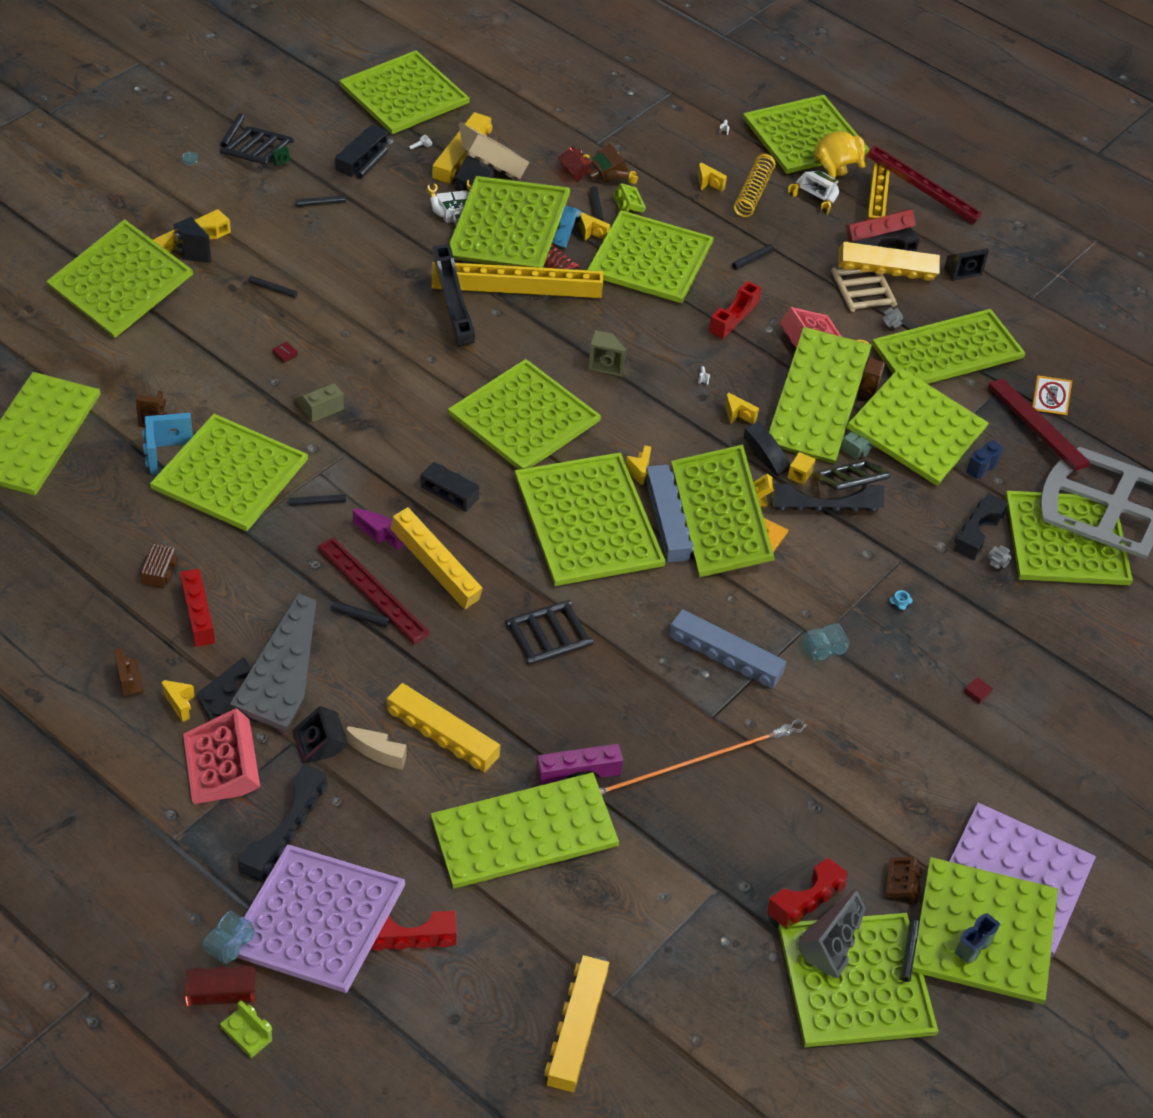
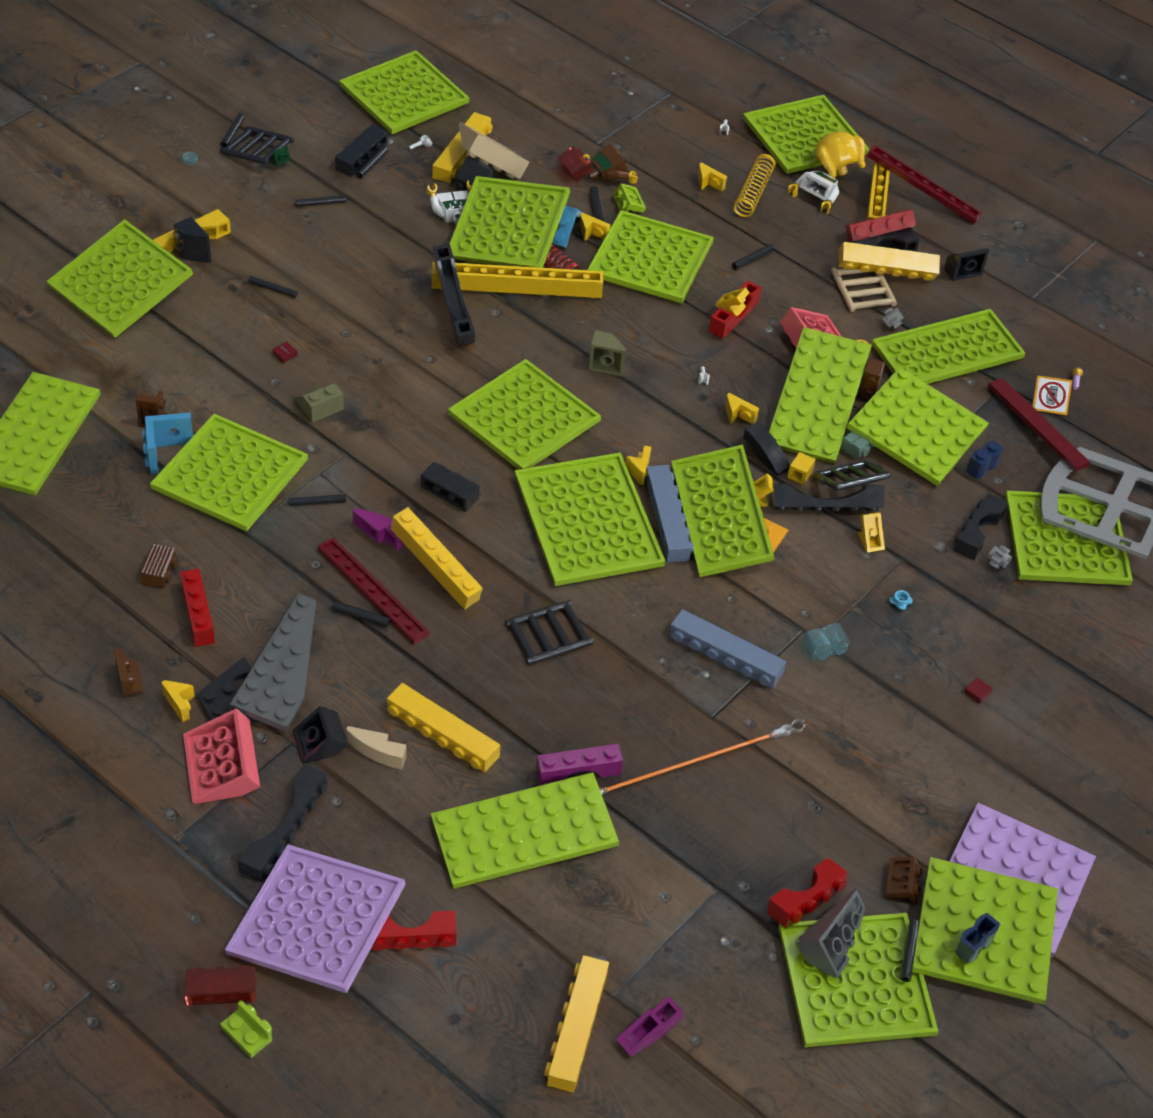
clear light blue brick [202,911,255,964] -> none
none -> magenta slope [616,995,686,1057]
none -> yellow slope [715,287,749,317]
none -> yellow slope [858,512,885,553]
none -> piece [1071,367,1083,390]

